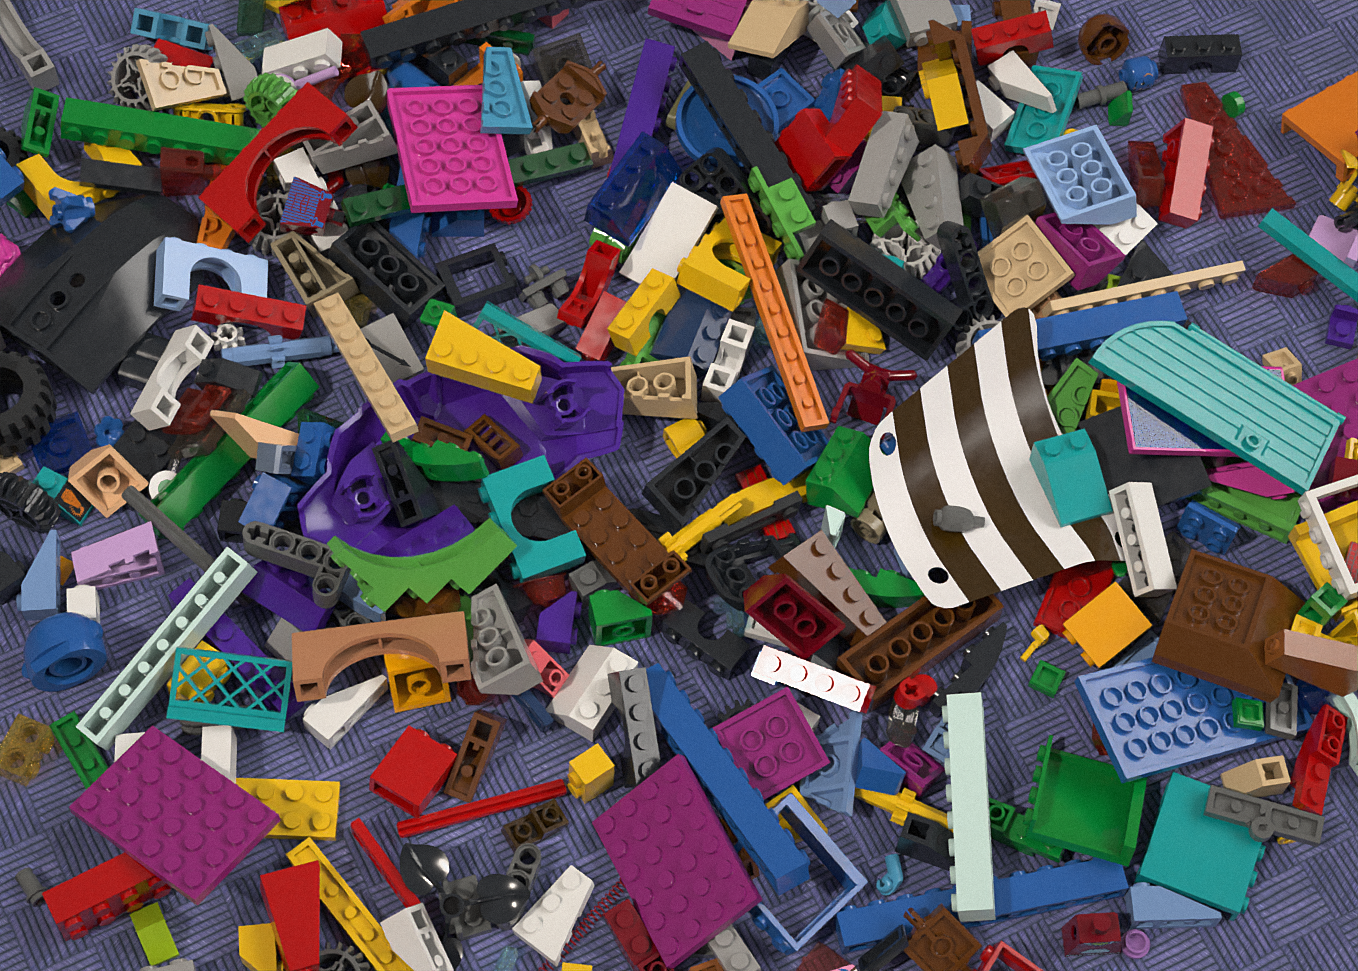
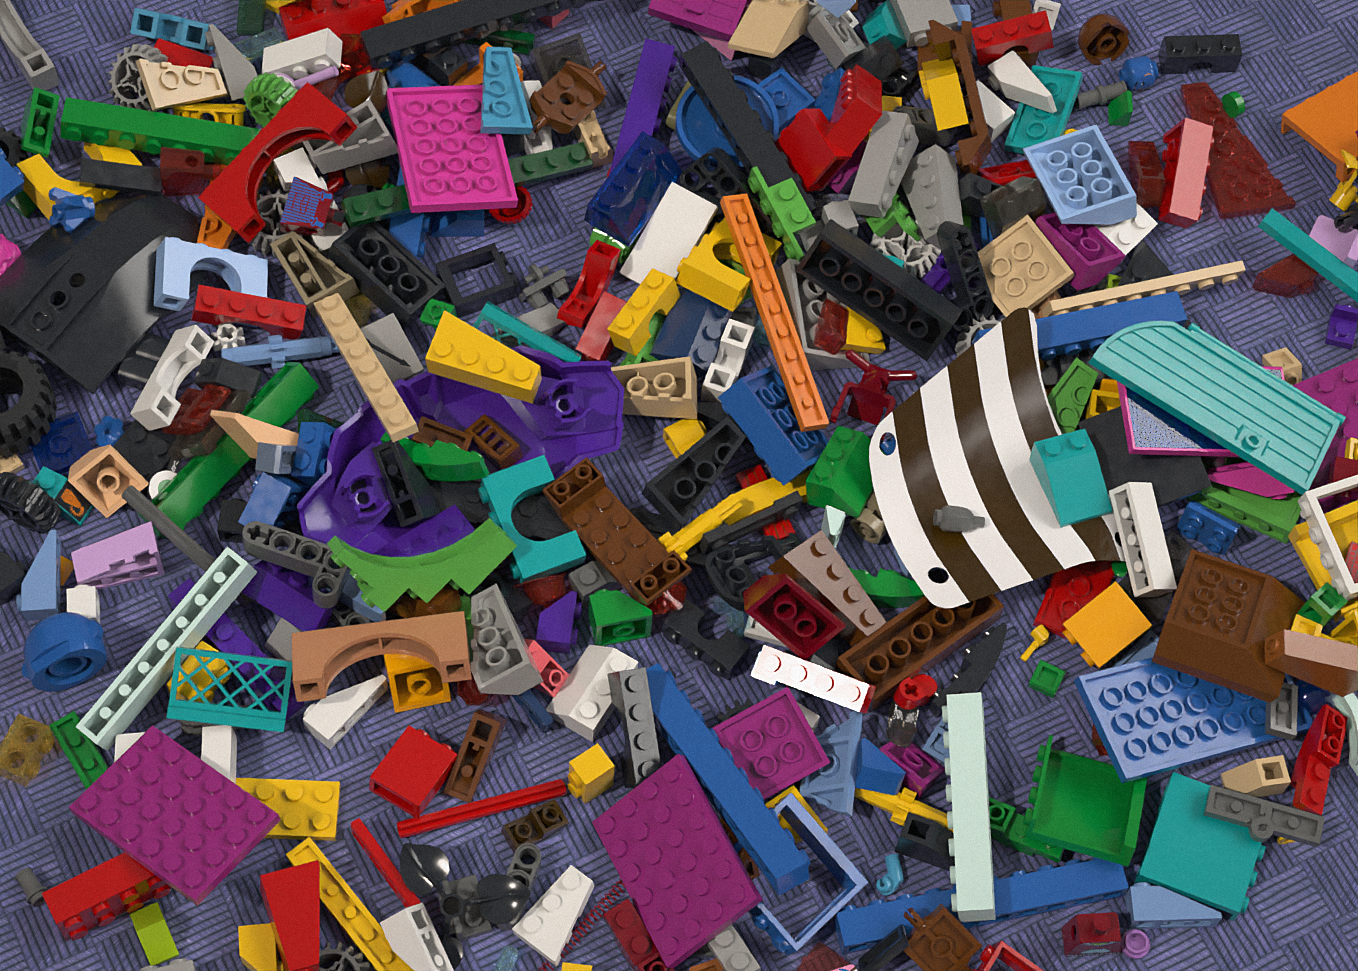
green tile [1232,697,1264,731] -> none

